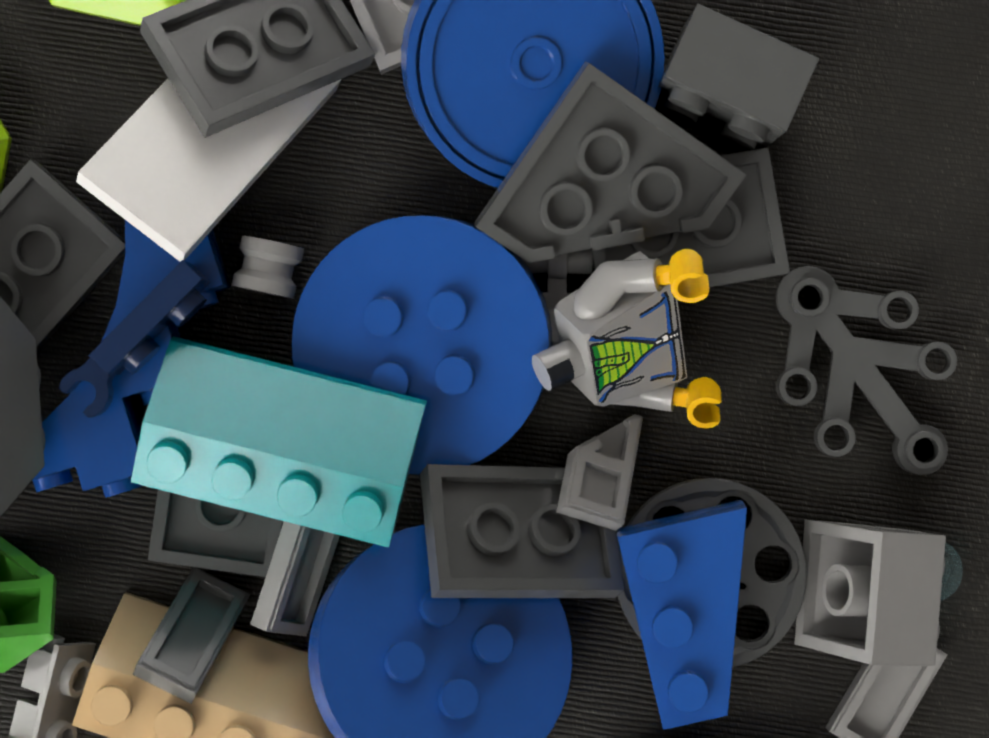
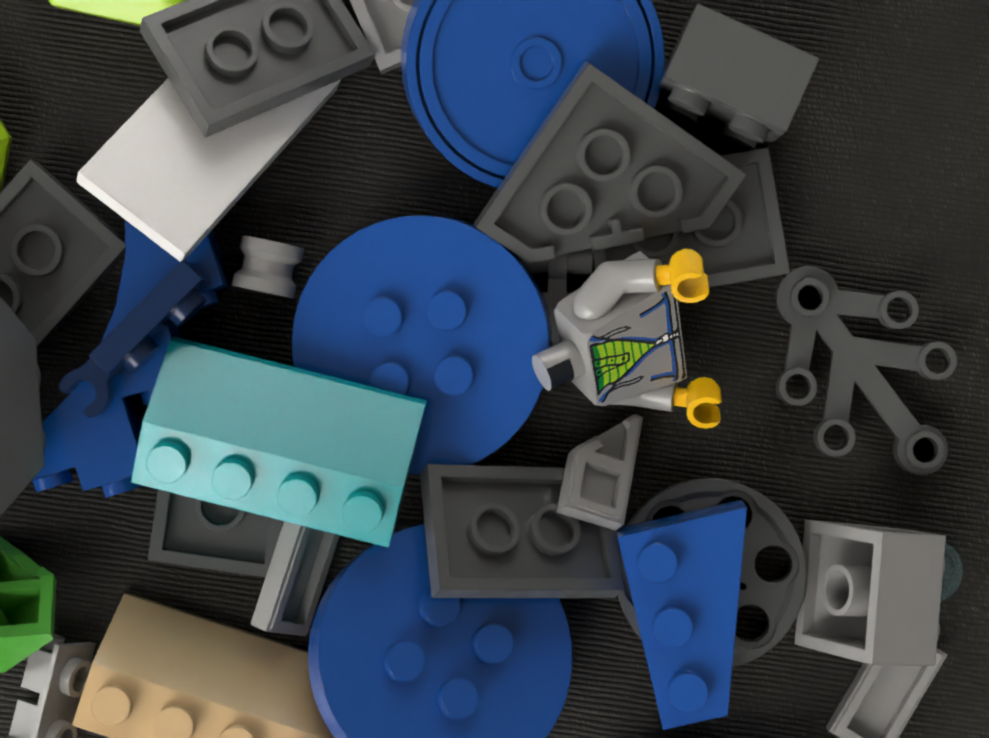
dark grey tile [133,567,250,704] -> none

